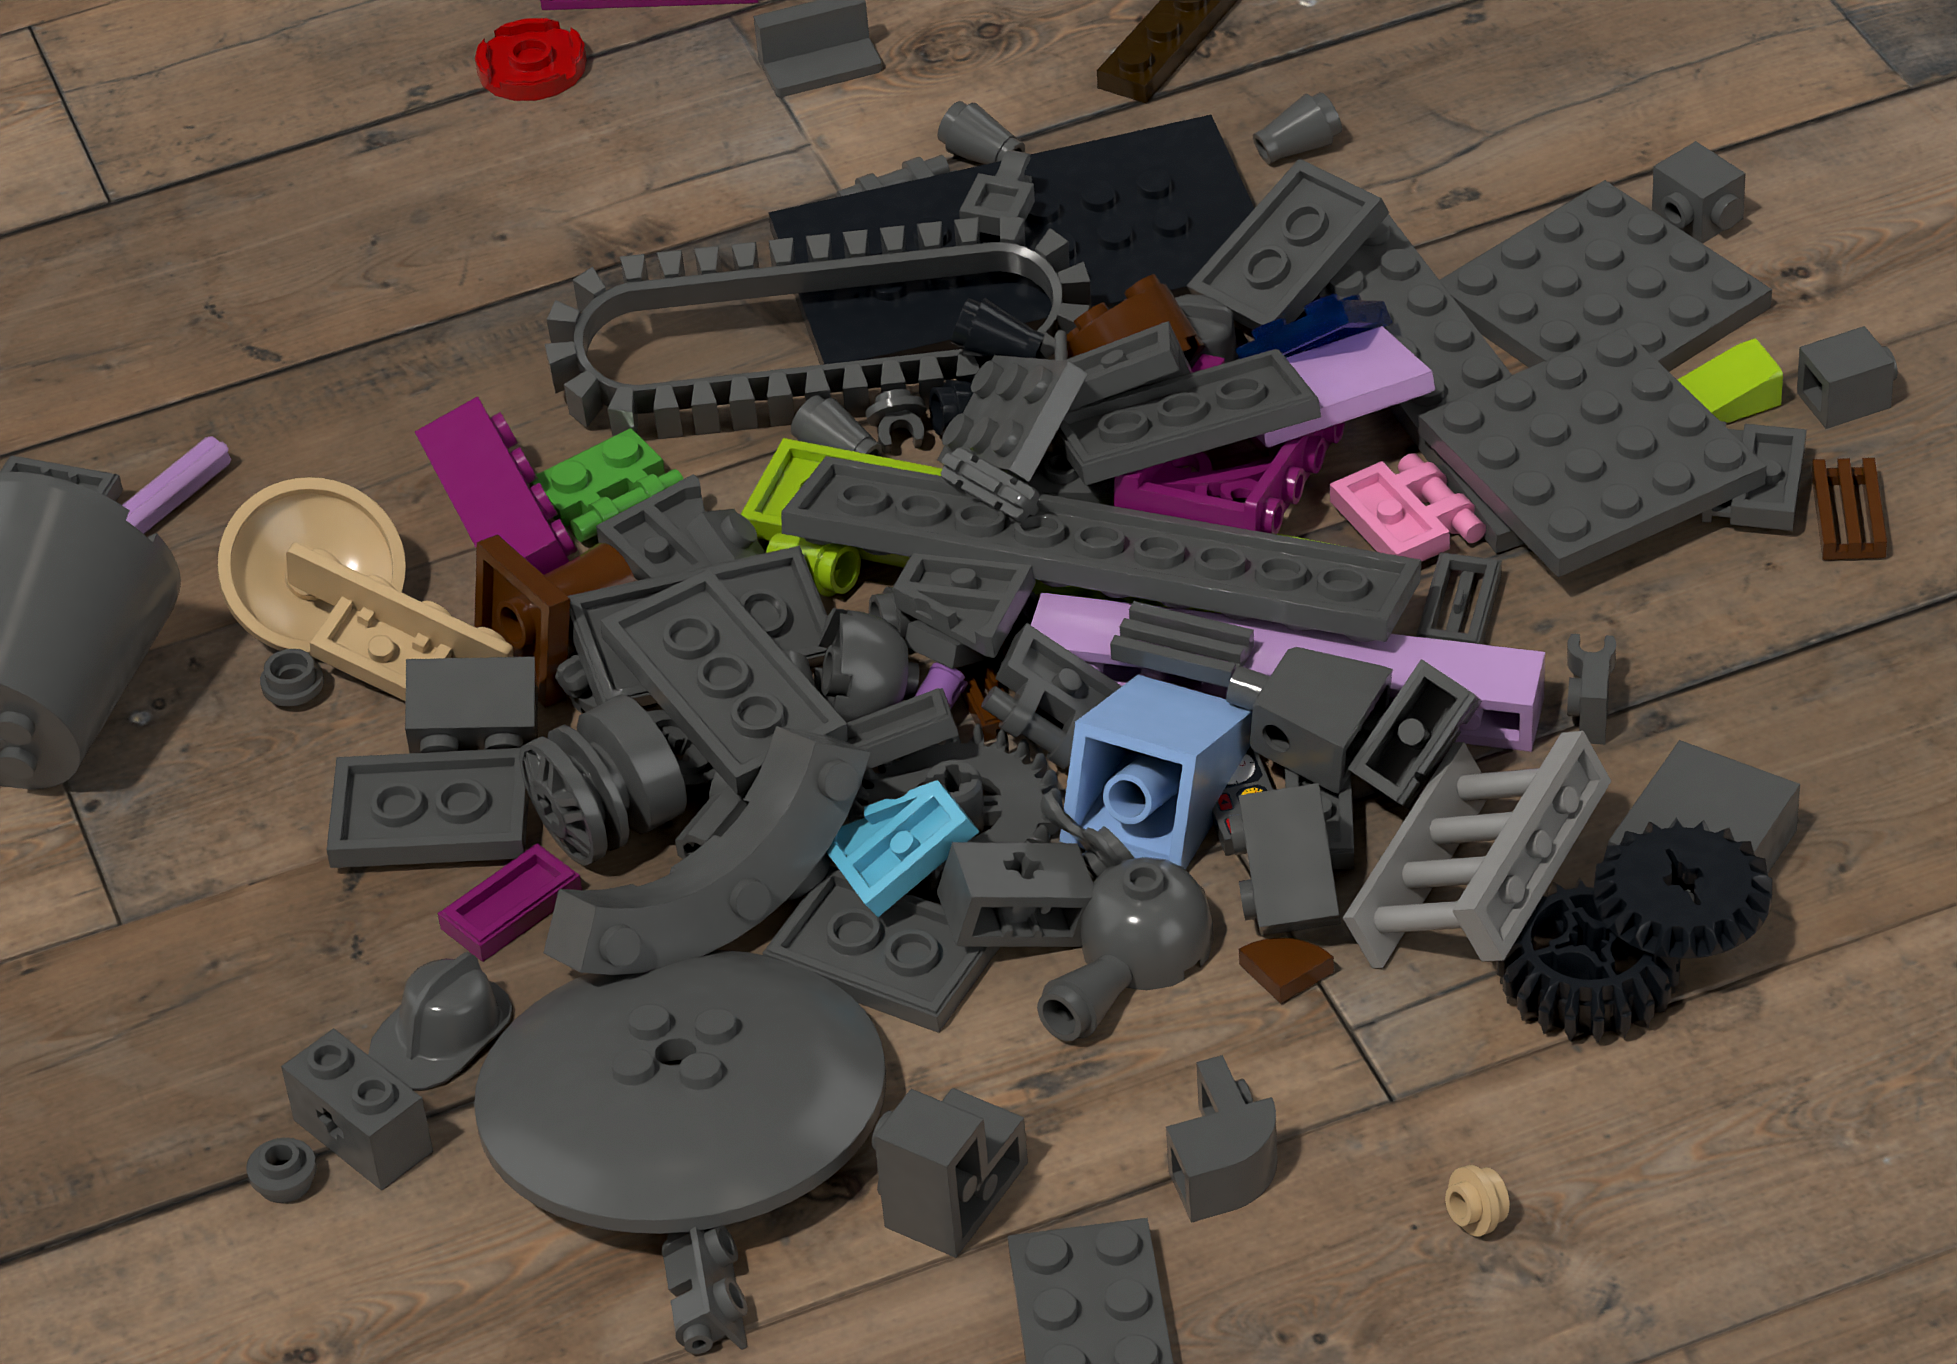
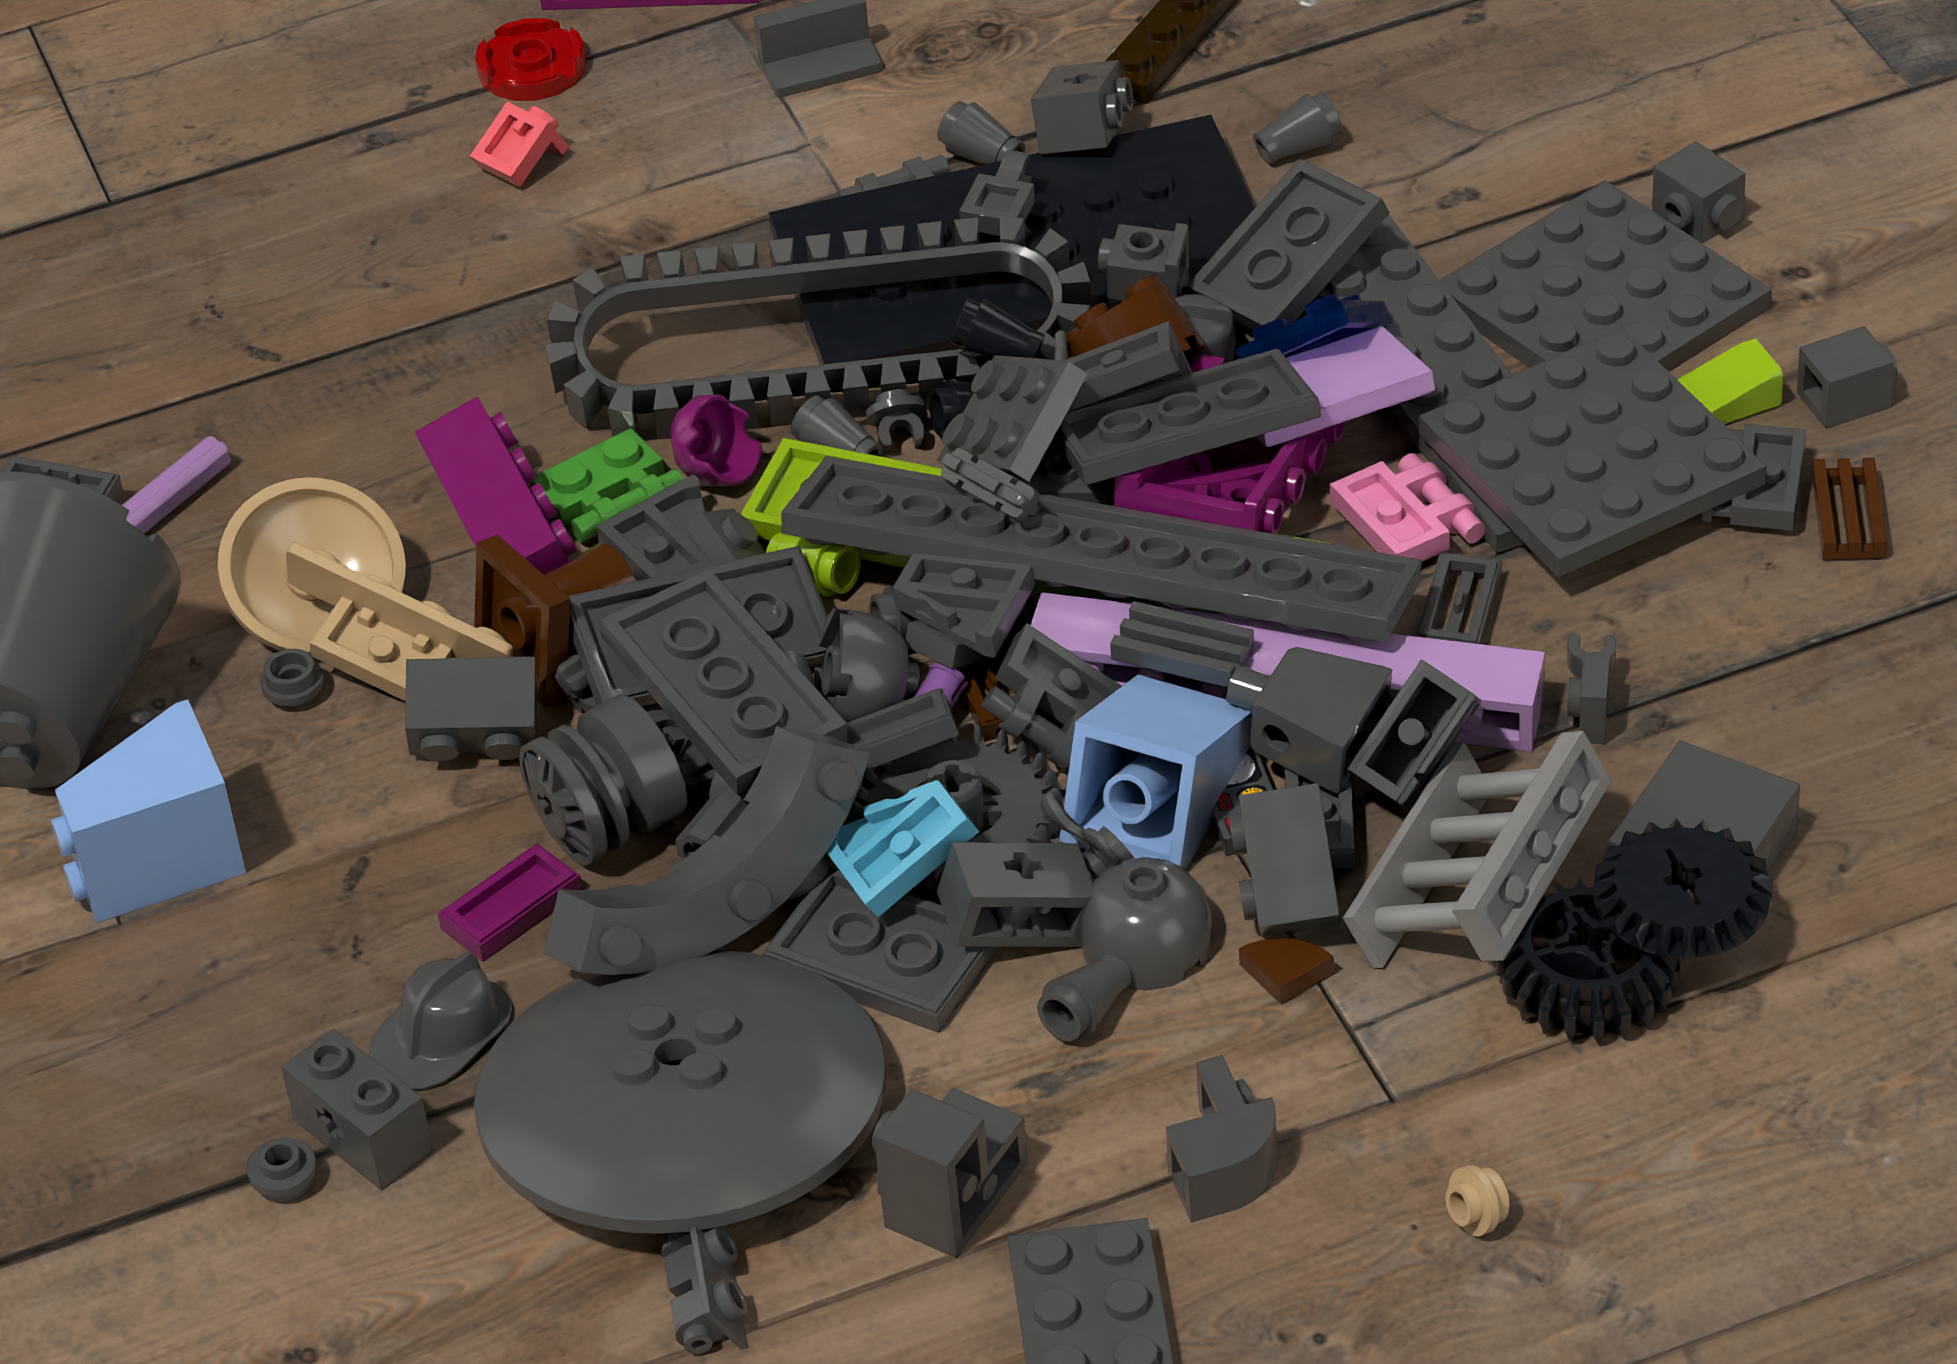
dark grey plate [326,748,529,868] -> none
none -> light blue slope [51,699,246,923]
none -> coral bracket [470,101,569,187]
none -> magenta hair [670,394,762,486]
none -> dark grey brick [1031,60,1133,154]
none -> dark grey brick [1098,223,1189,301]

